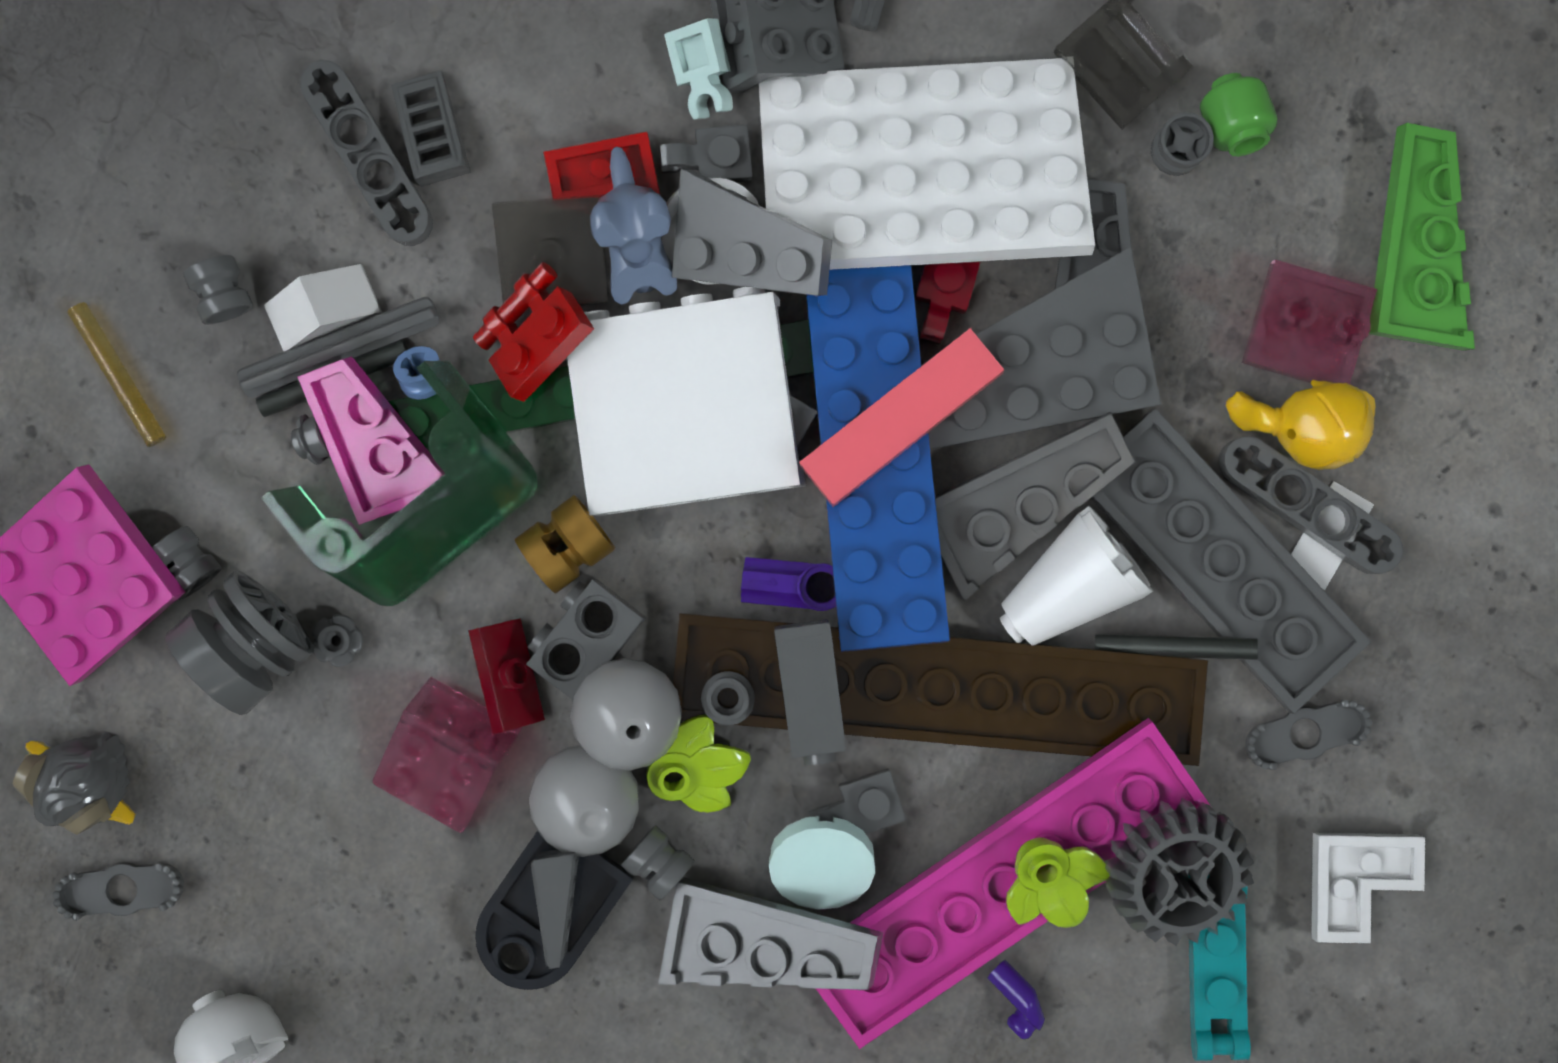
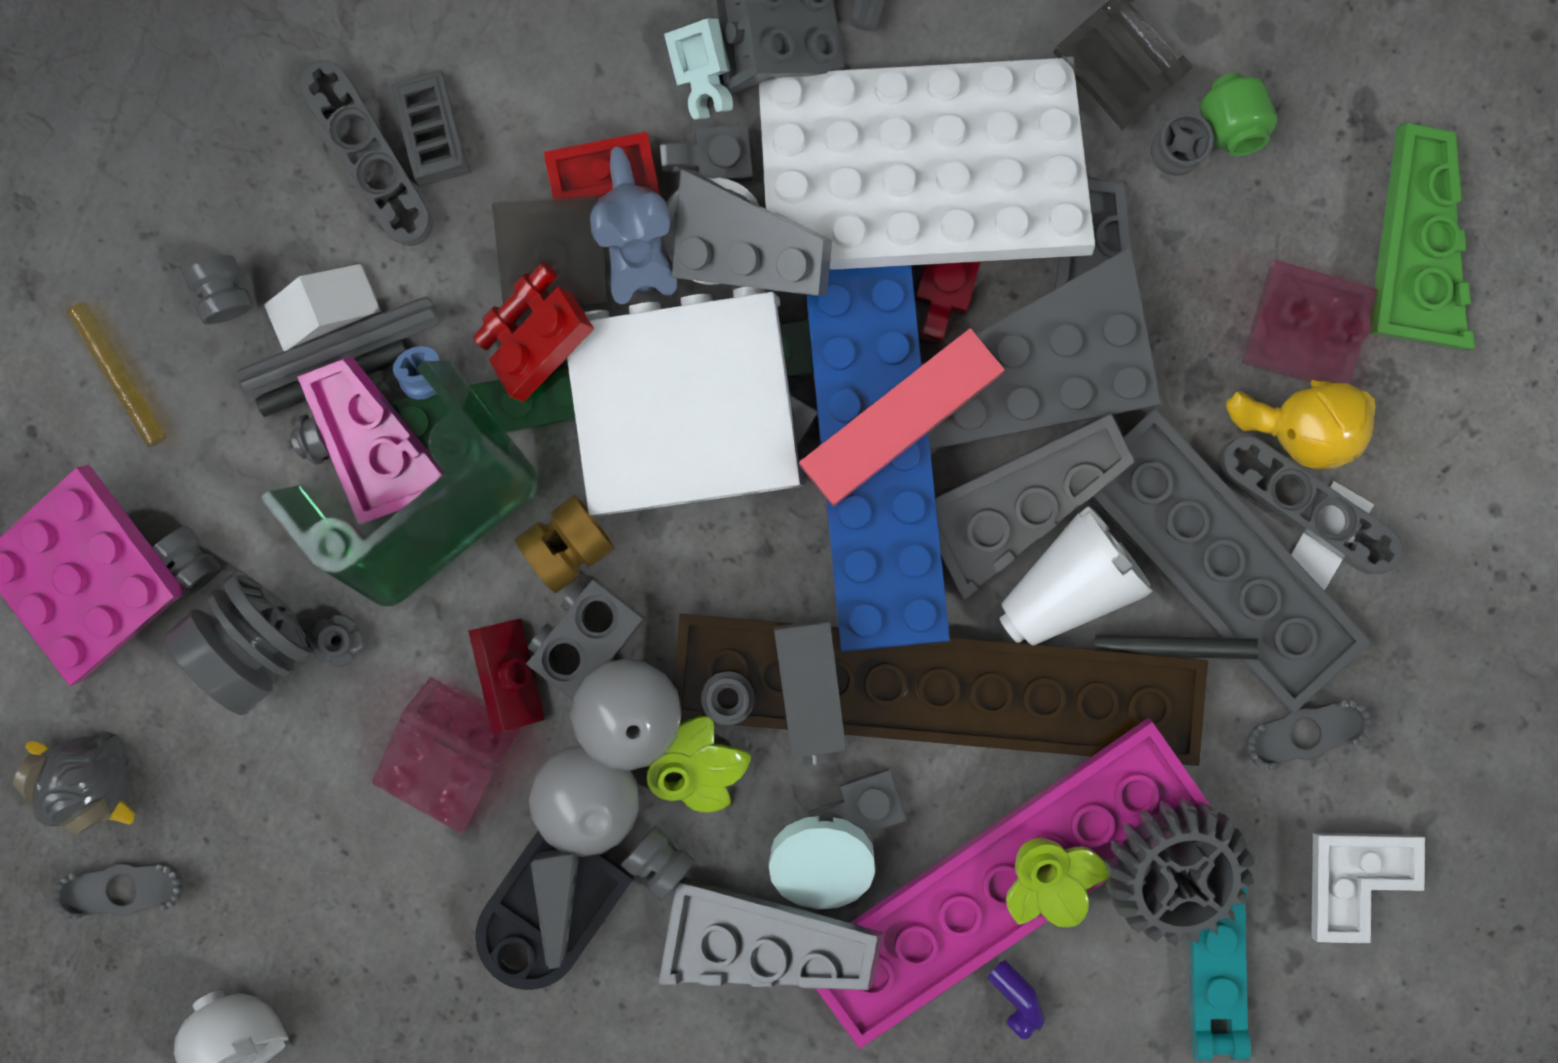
dark purple piece [741,557,836,611] -> none

